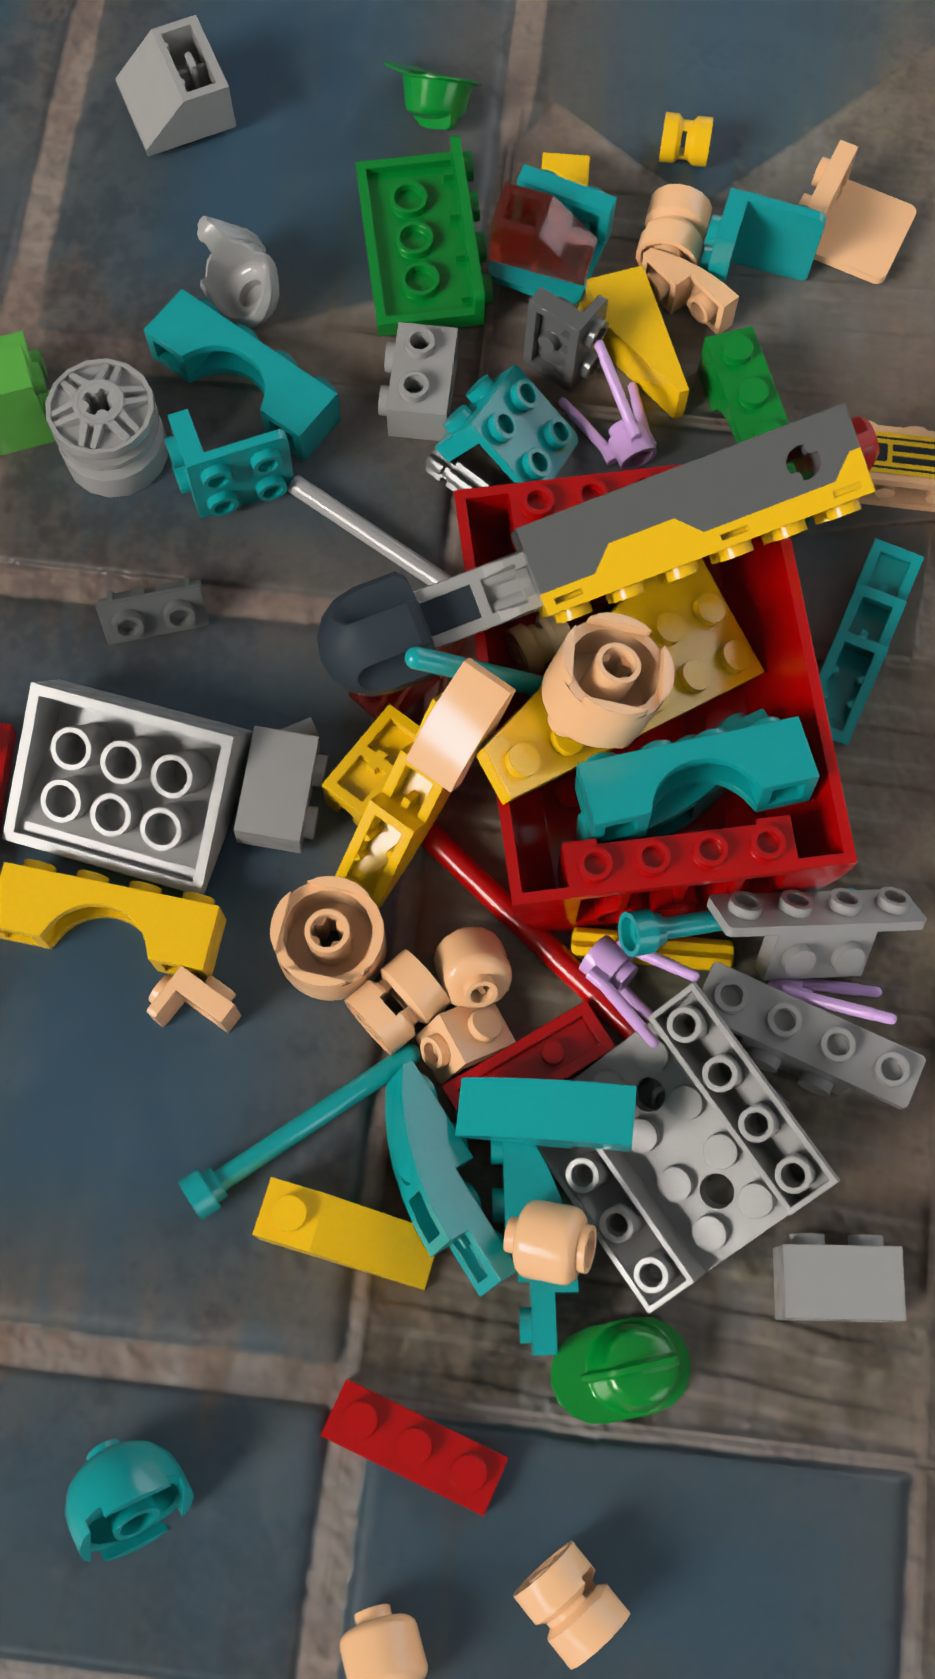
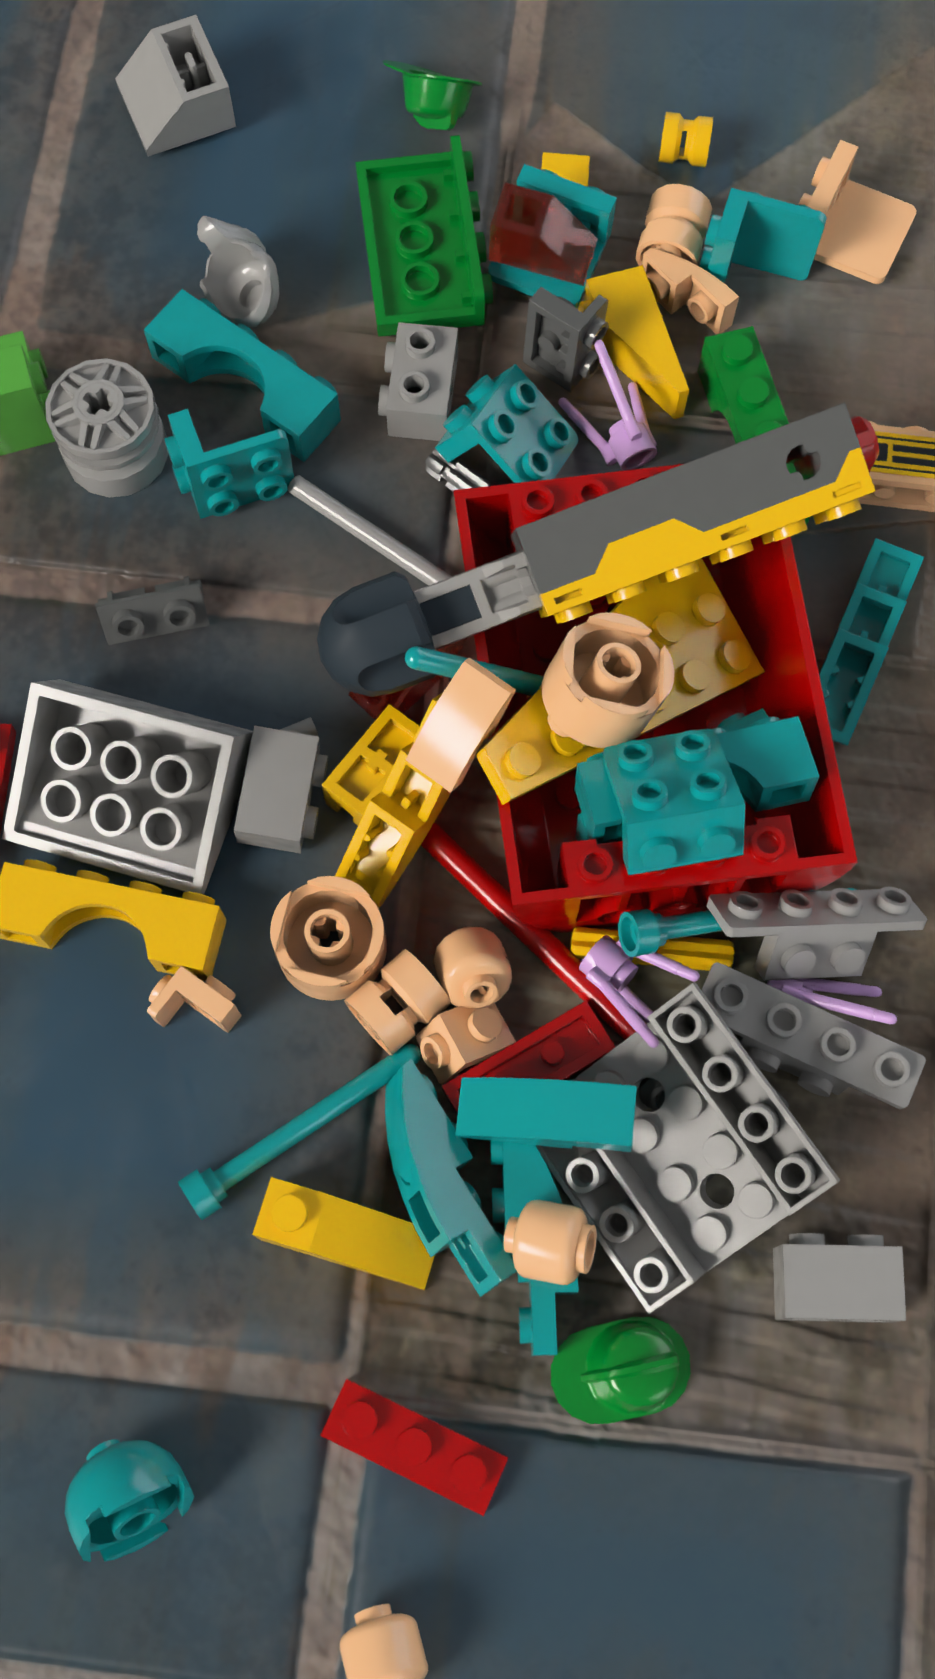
tan wheel [504,614,571,674] -> none
light nougat wheel [513,1540,630,1670] -> none
none -> teal bracket [603,729,745,875]

